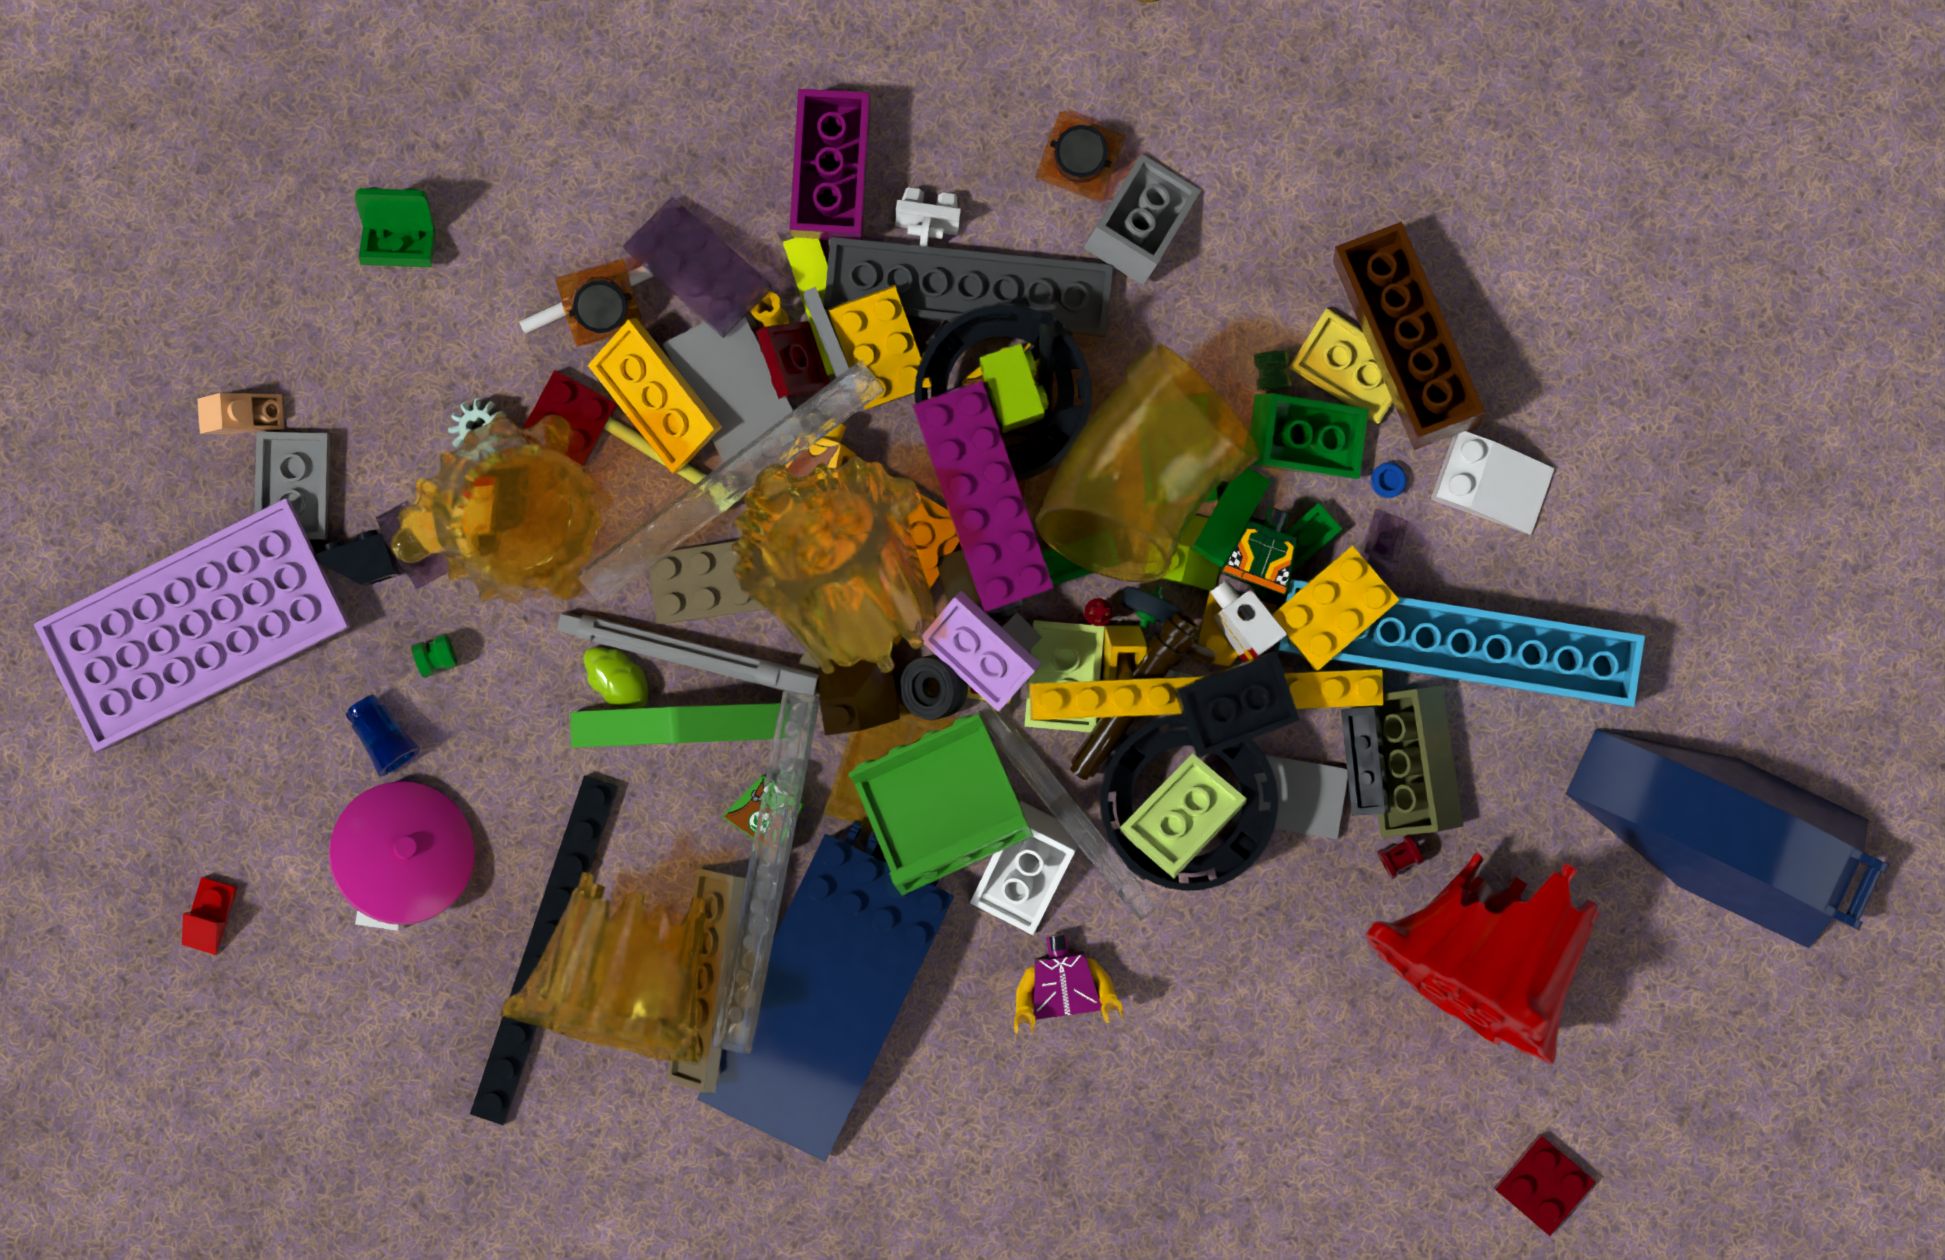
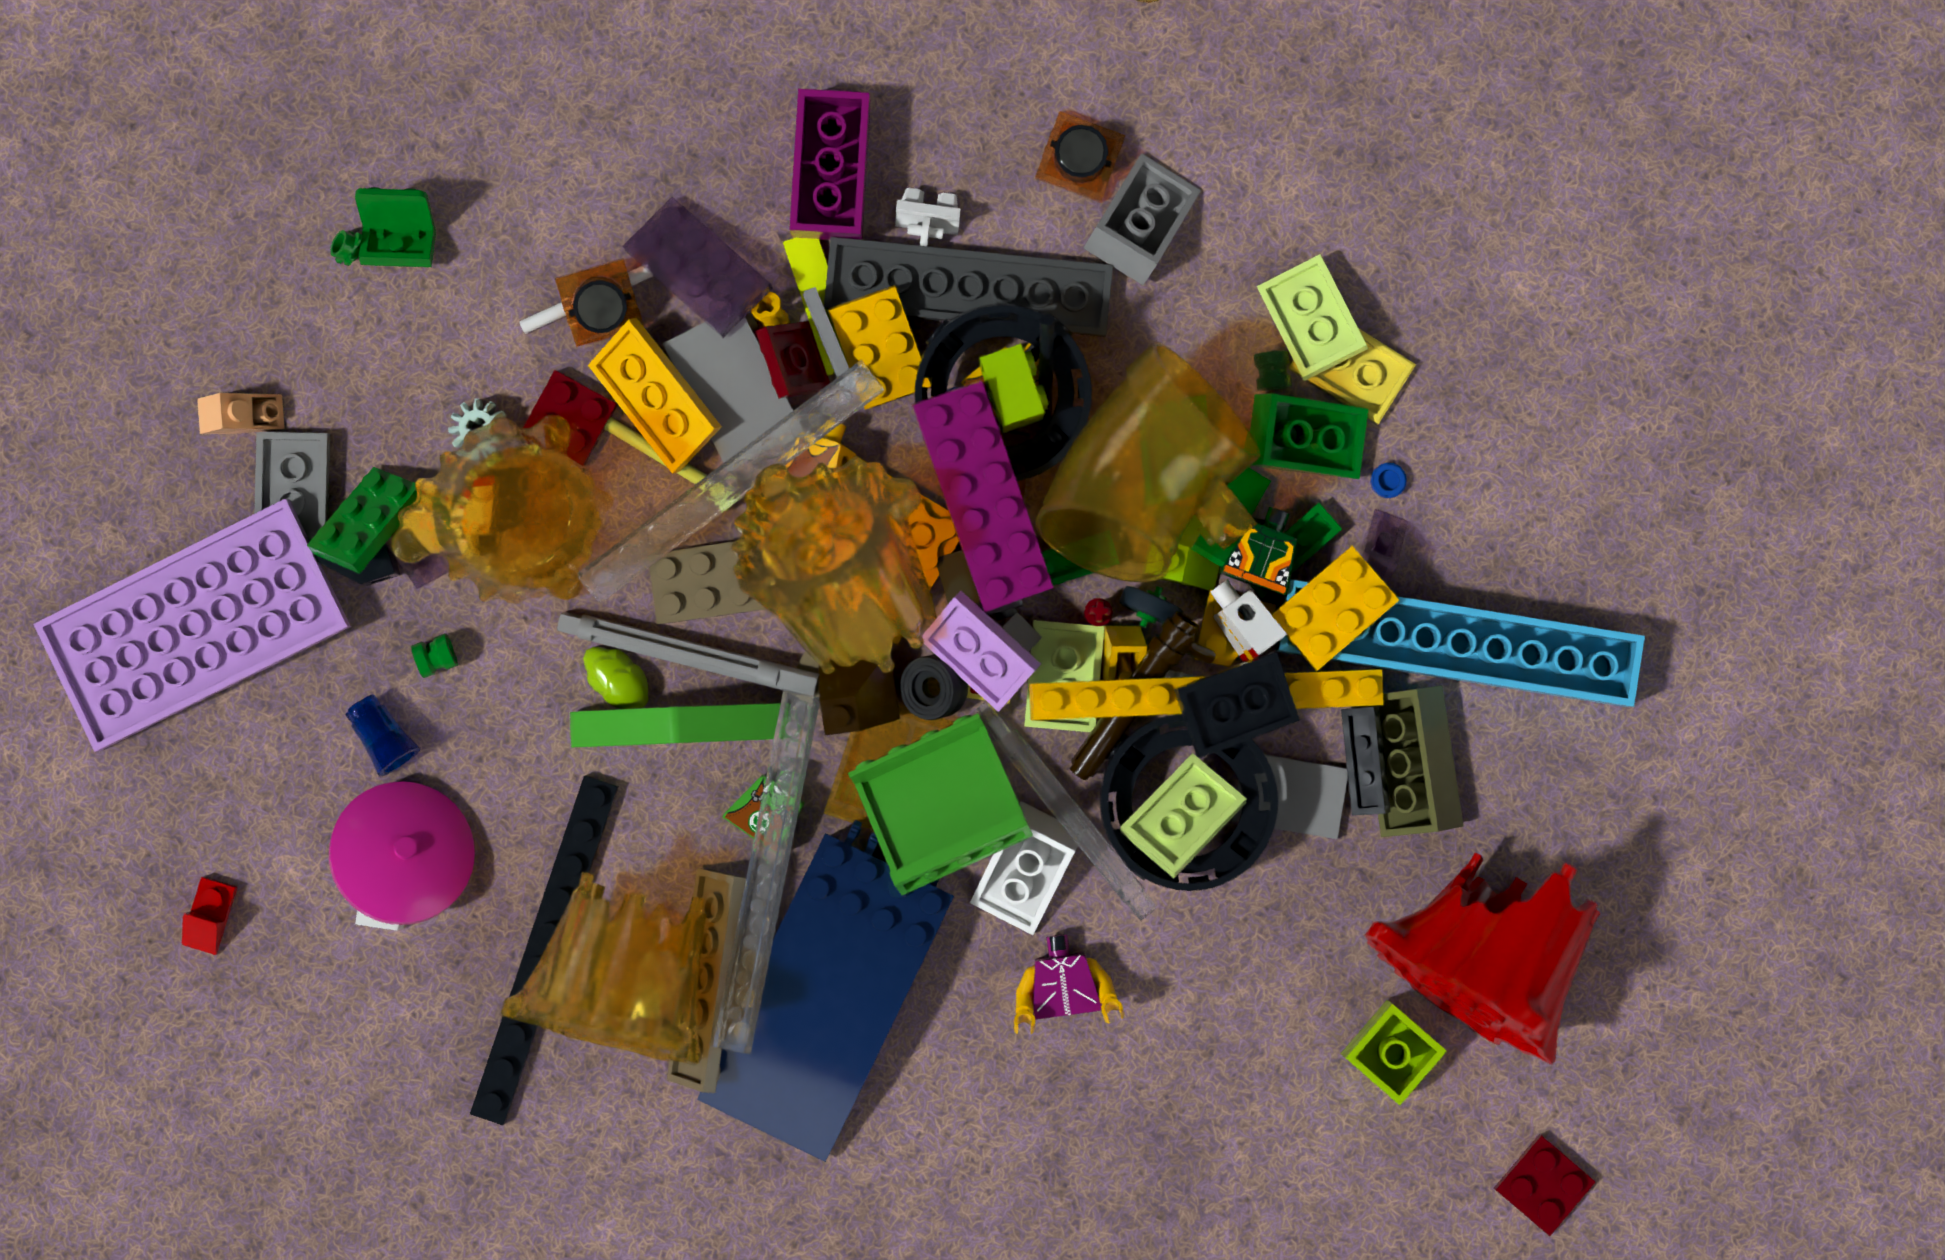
reddish brown brick [1333,222,1486,450] -> none
dark red bush [1377,835,1424,879] -> none
white slope [1431,431,1555,535] -> none
dark blue windscreen [1565,730,1889,948] -> none
none -> green plate [307,467,427,574]
none -> green plate [330,230,362,266]
none -> clear yellow slope [1196,474,1258,550]
none -> yellowish green plate [1257,254,1368,381]
none -> lime brick [1340,1000,1447,1105]

